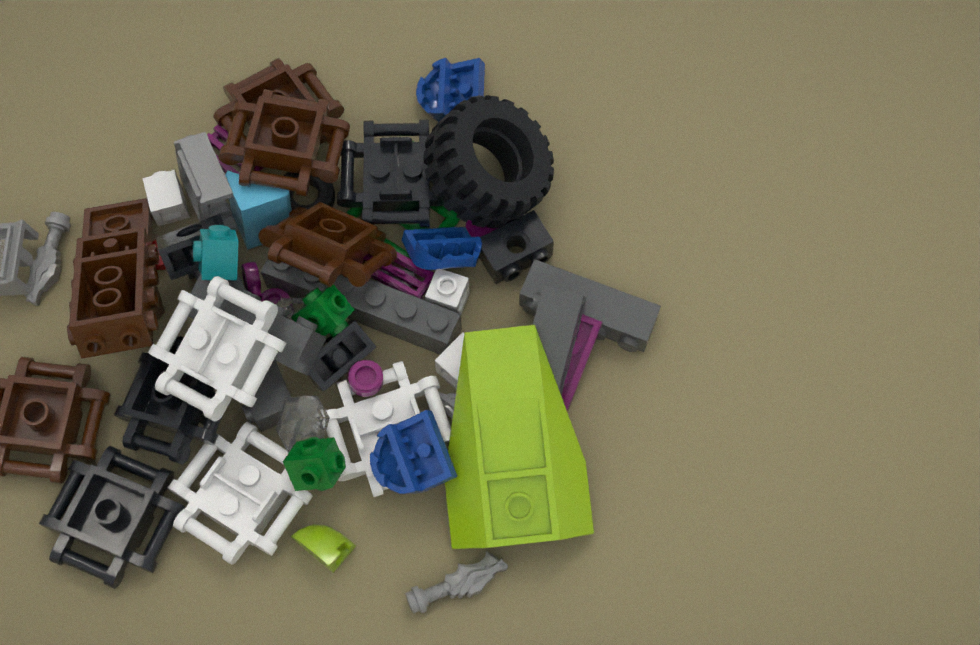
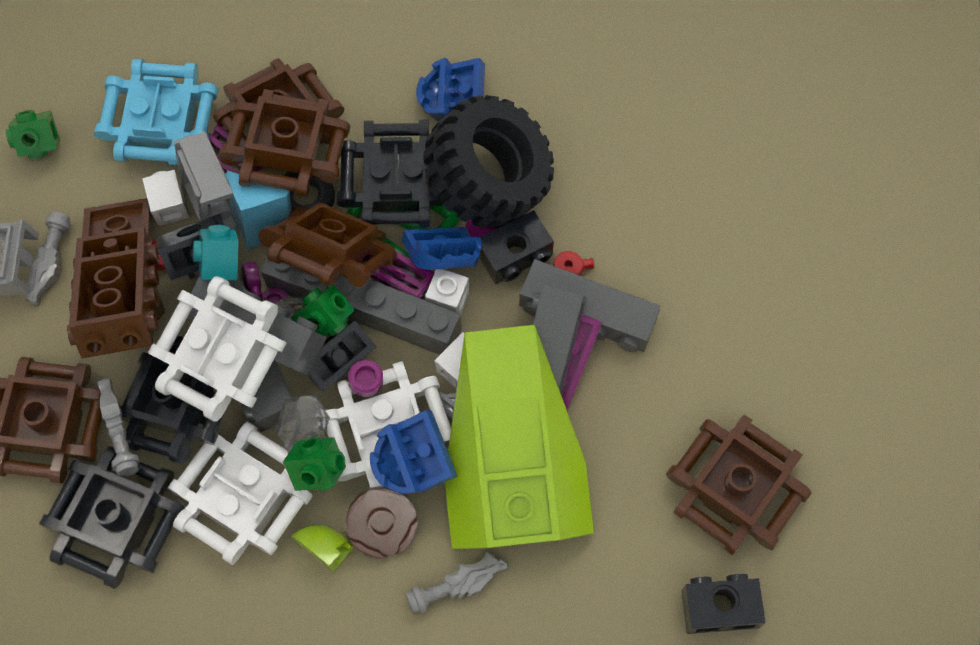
none -> green brick [6,110,61,159]
none -> medium azure brick [94,59,218,166]
none -> light grey piece [97,378,140,477]
none -> tile [346,486,418,559]
none -> red piece [553,251,594,276]
none -> reddish brown brick [666,414,812,555]
none -> black brick [682,574,766,634]

